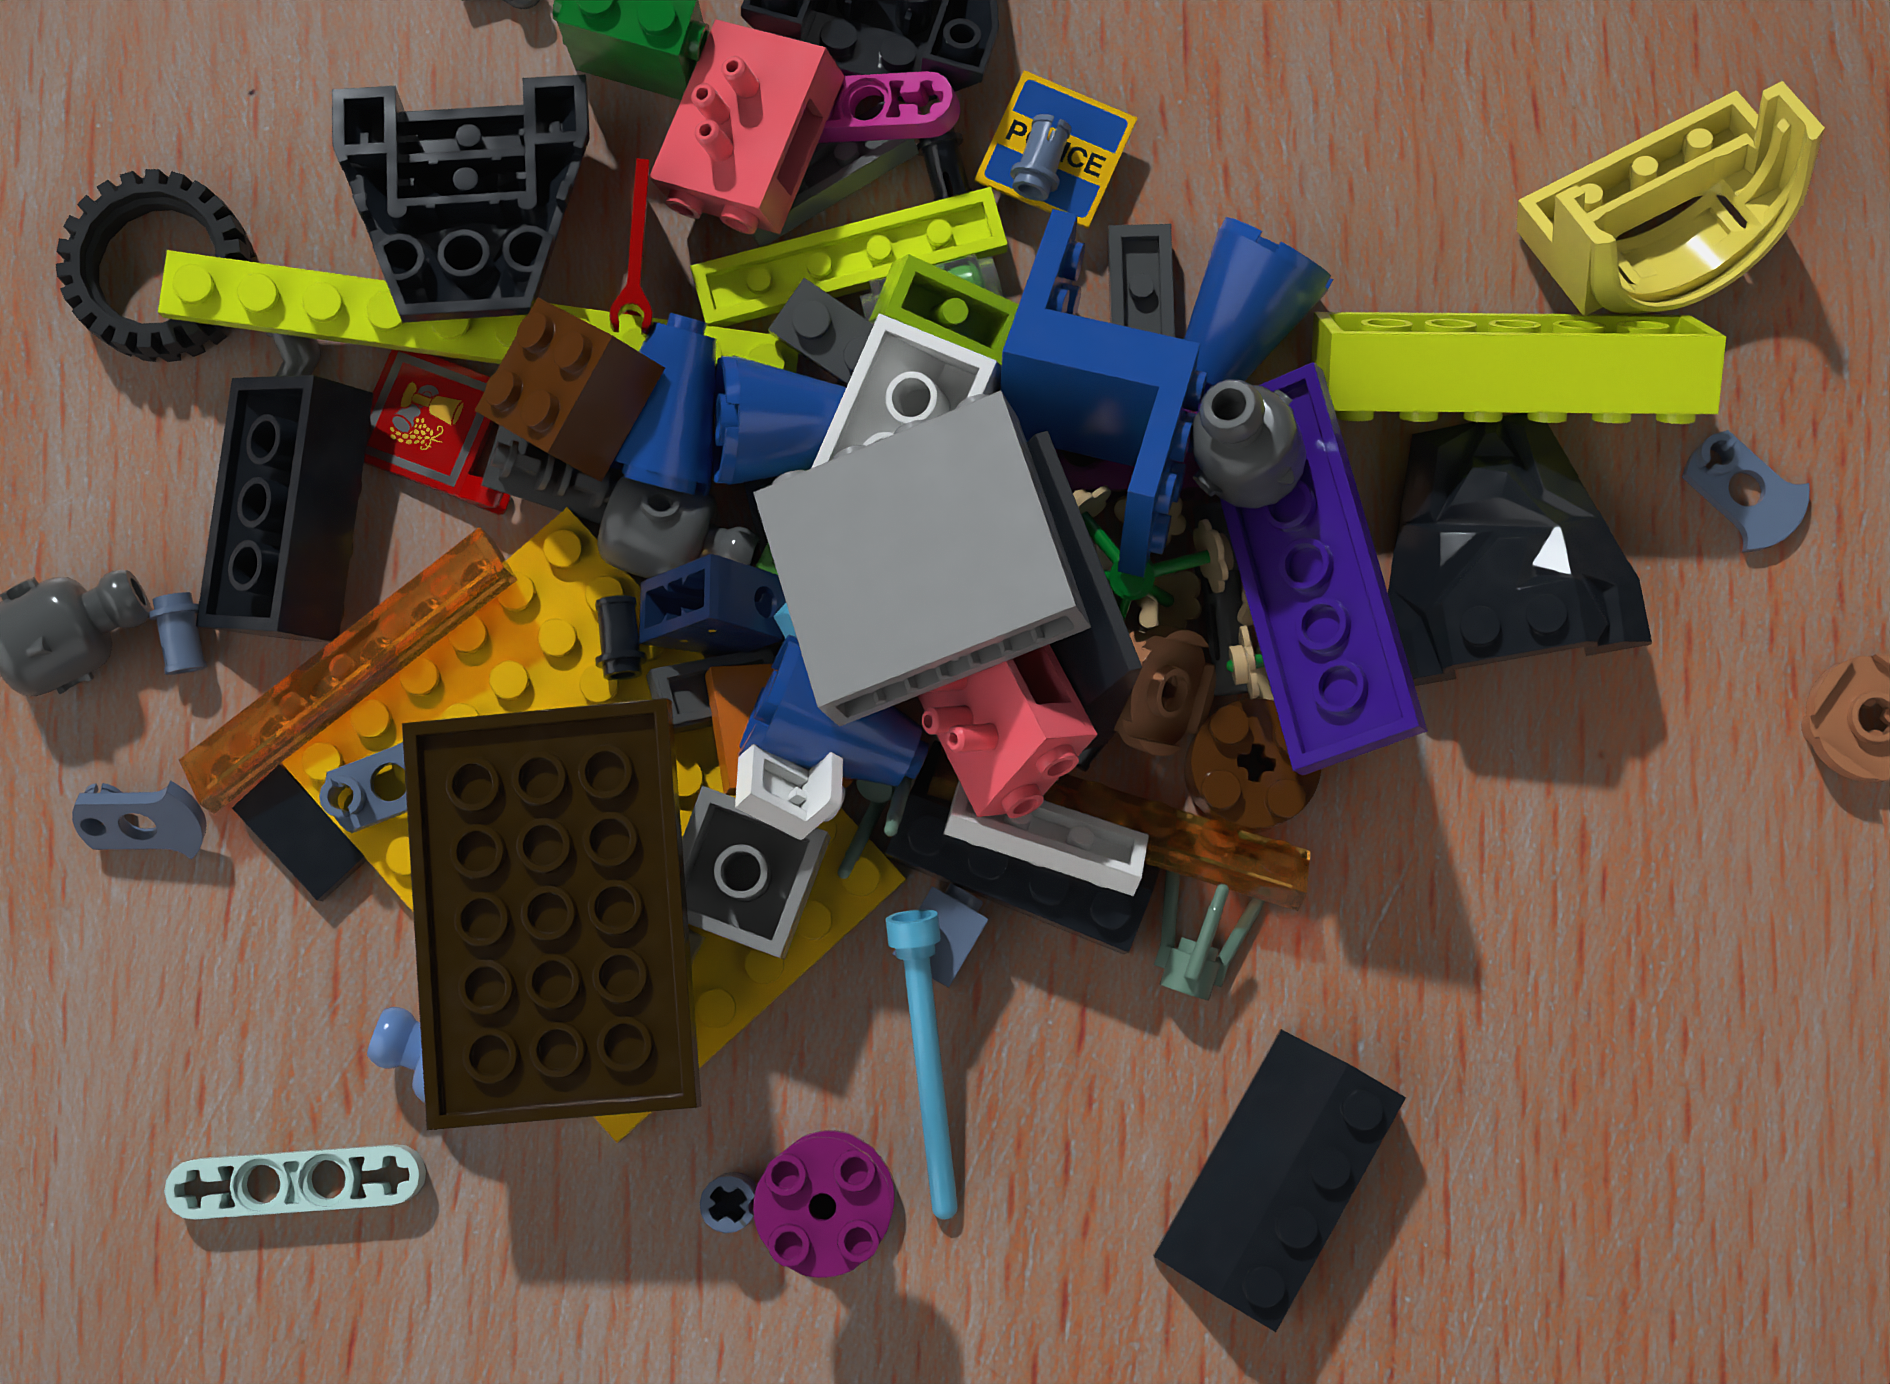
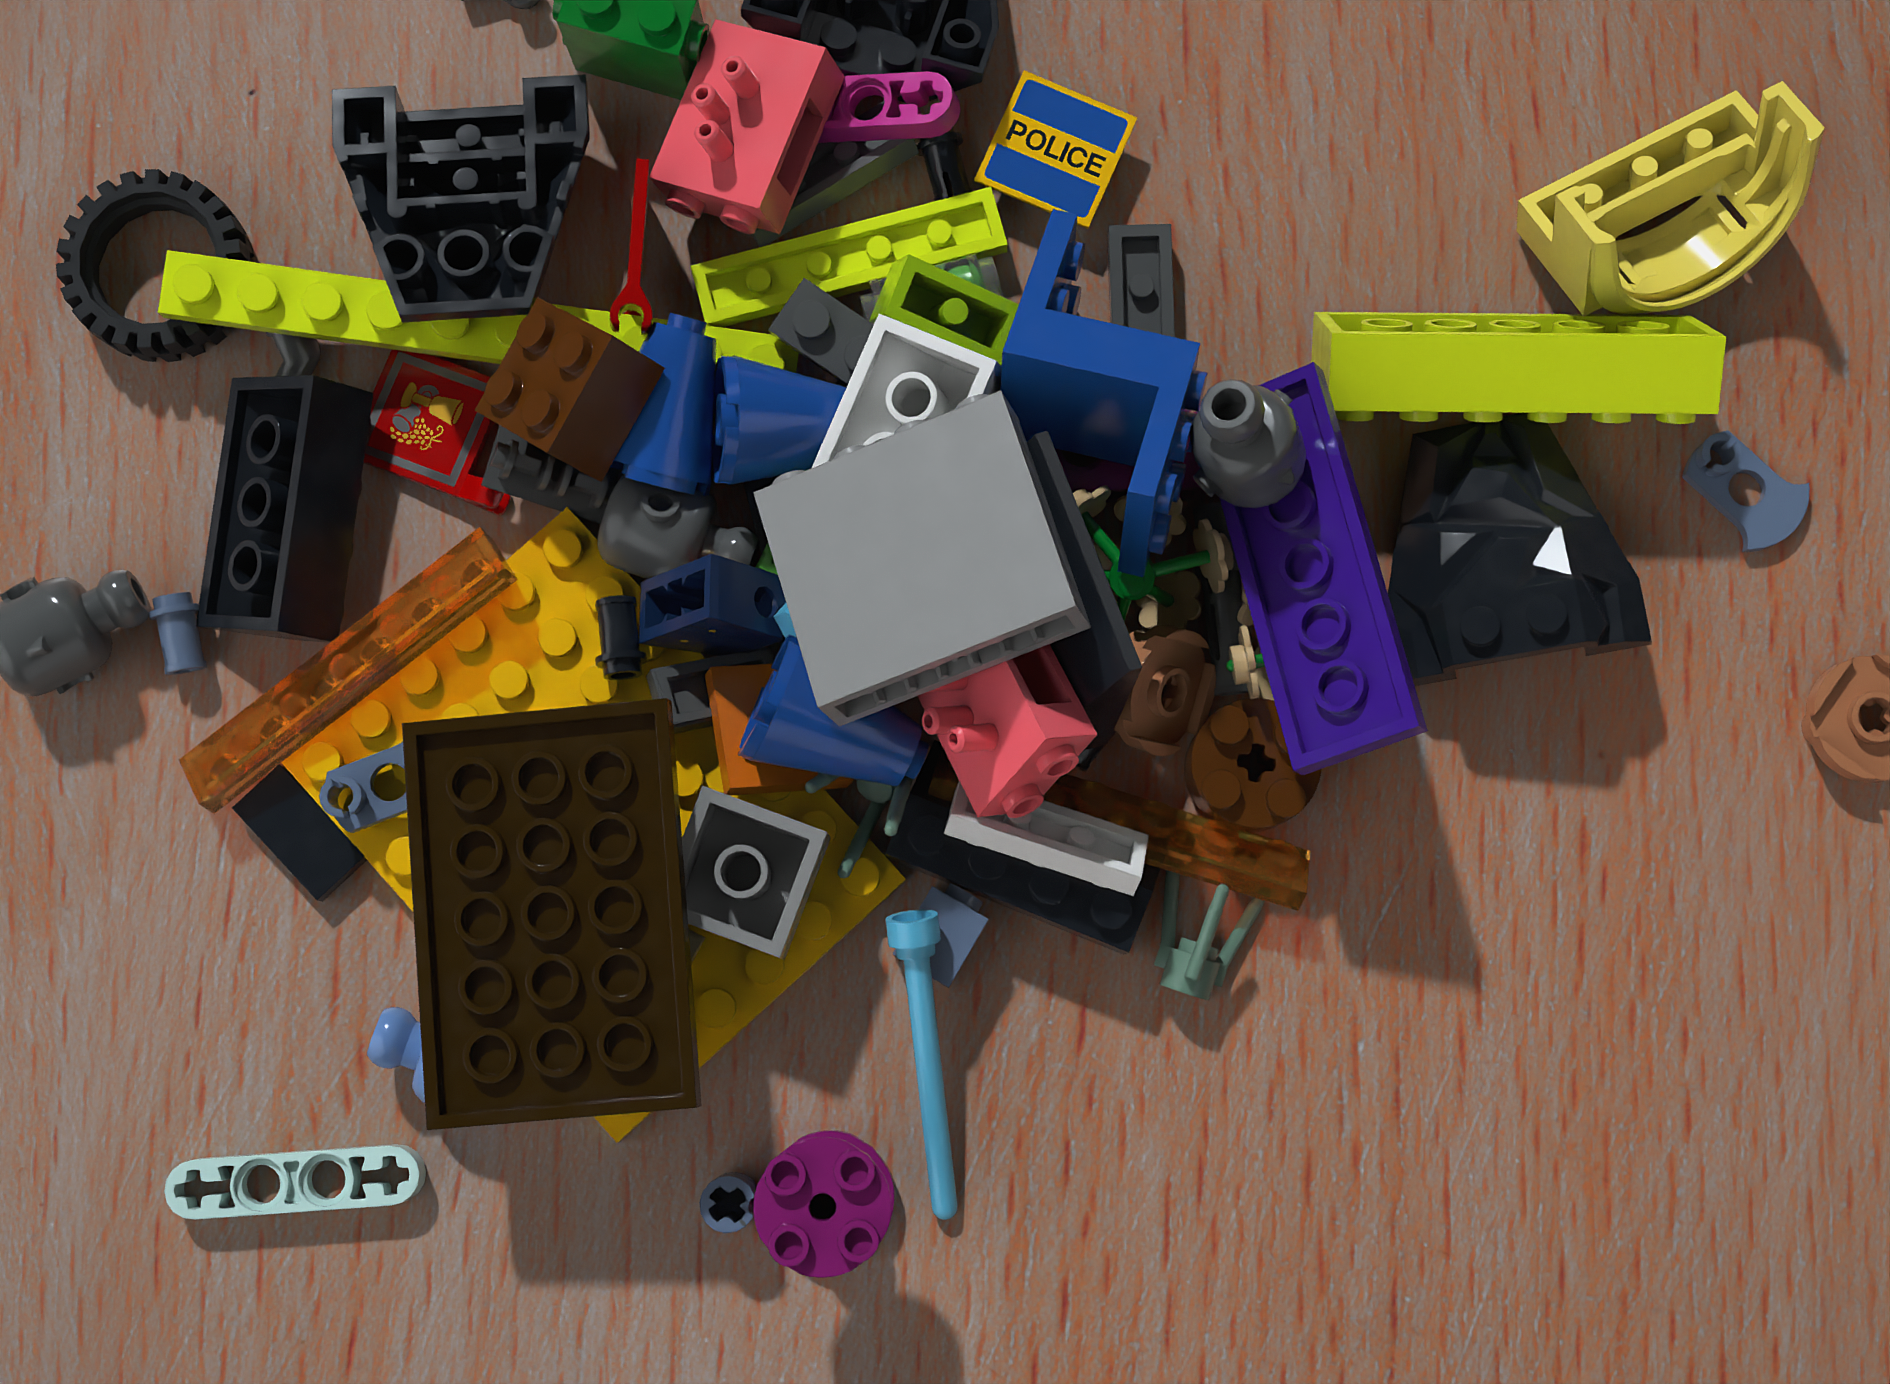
sand blue piece [72,781,207,859] -> none
white bracket [735,744,845,840] -> none
sand blue pin [1010,114,1072,201] -> none
black slope [1153,1029,1406,1332] -> none
blue cone [1184,217,1334,397] -> none

